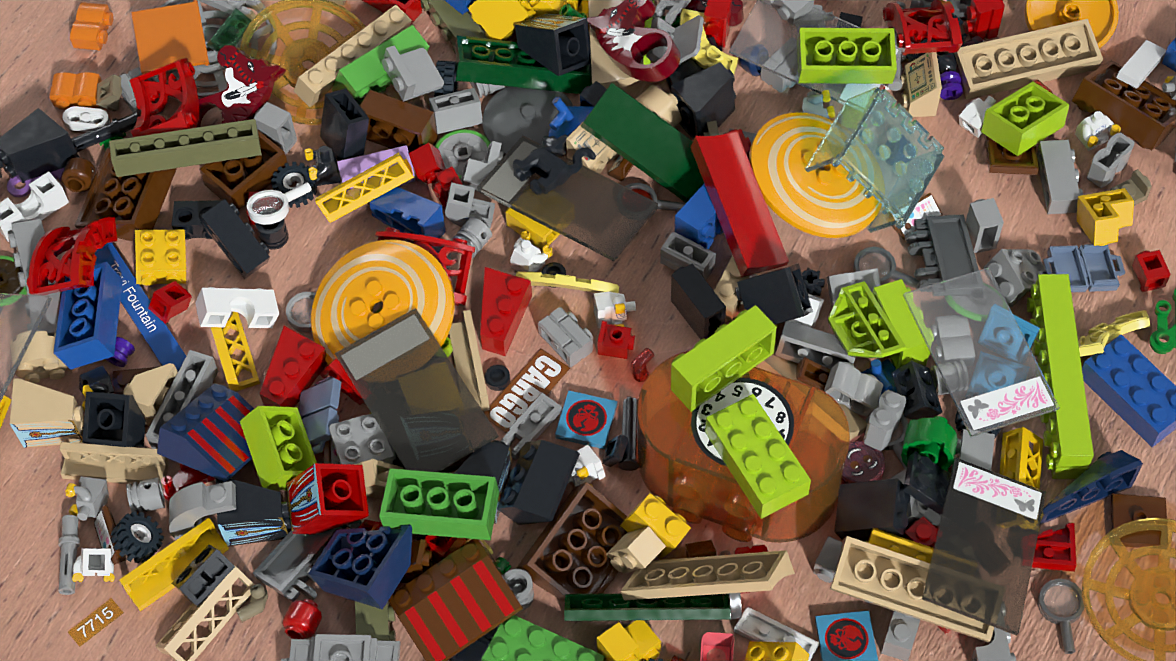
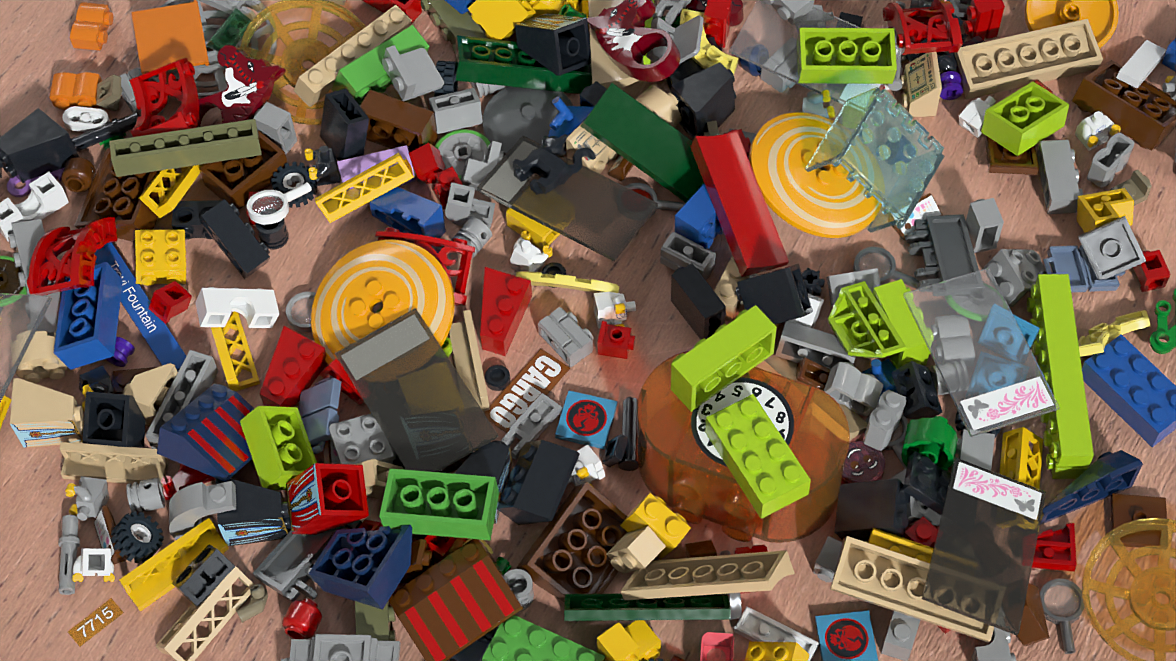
clear red arm [631,348,655,382] -> none
none -> yellow fence [139,164,205,218]
none -> reddish brown slope [1001,580,1050,646]
none -> flat silver tile [1078,215,1146,280]

